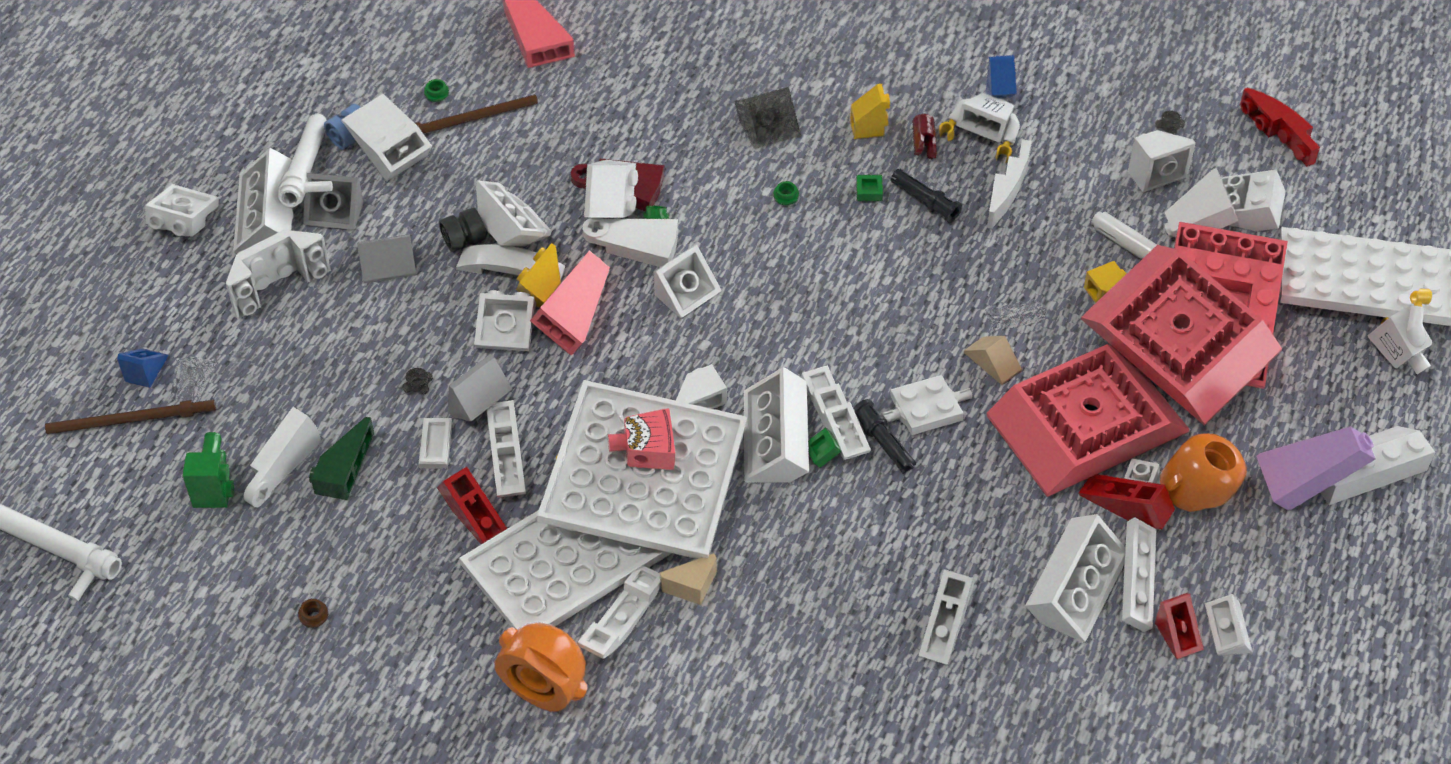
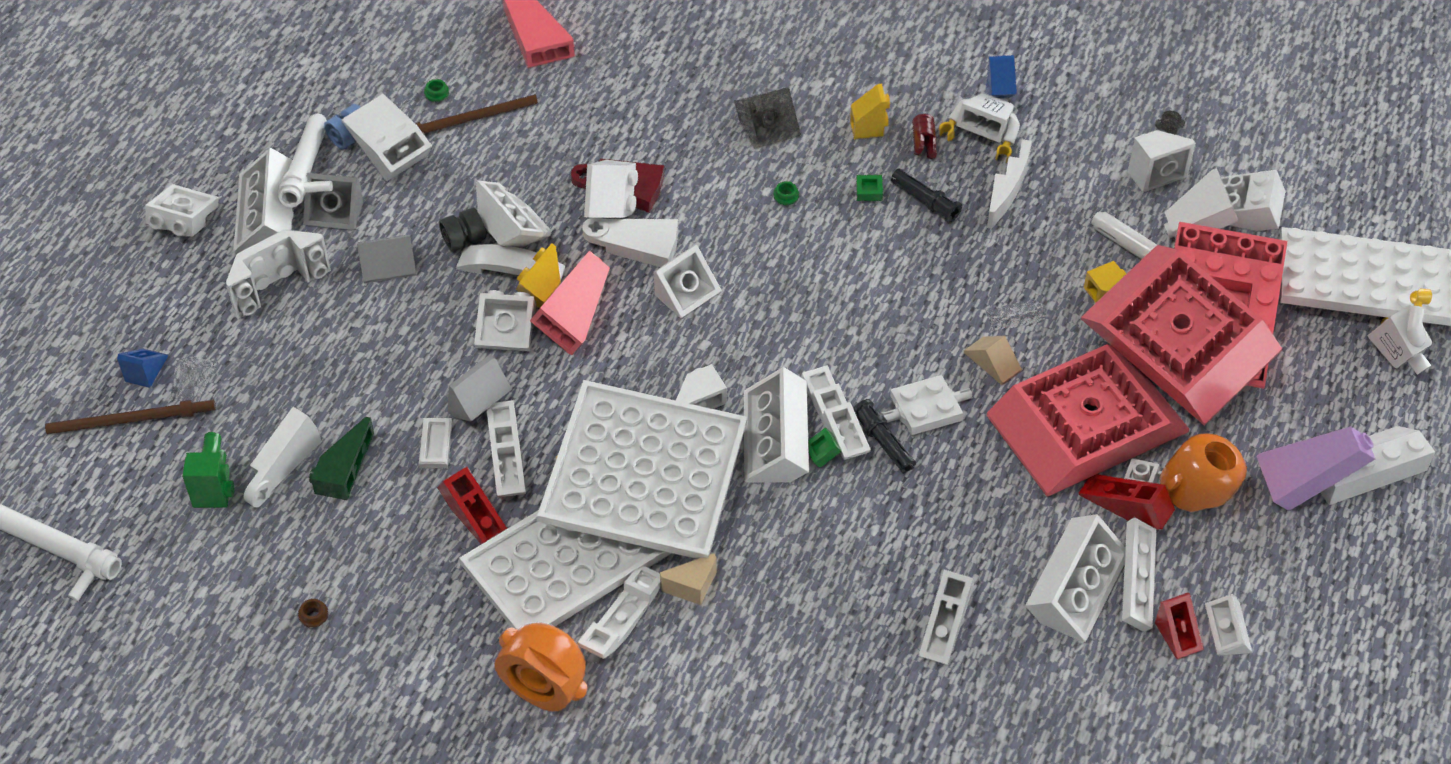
clear smoke plate [402,368,433,395] -> none
coral torso [608,408,675,470] -> none
green plate [643,205,669,219] -> none
red slope [1240,87,1320,167] -> none

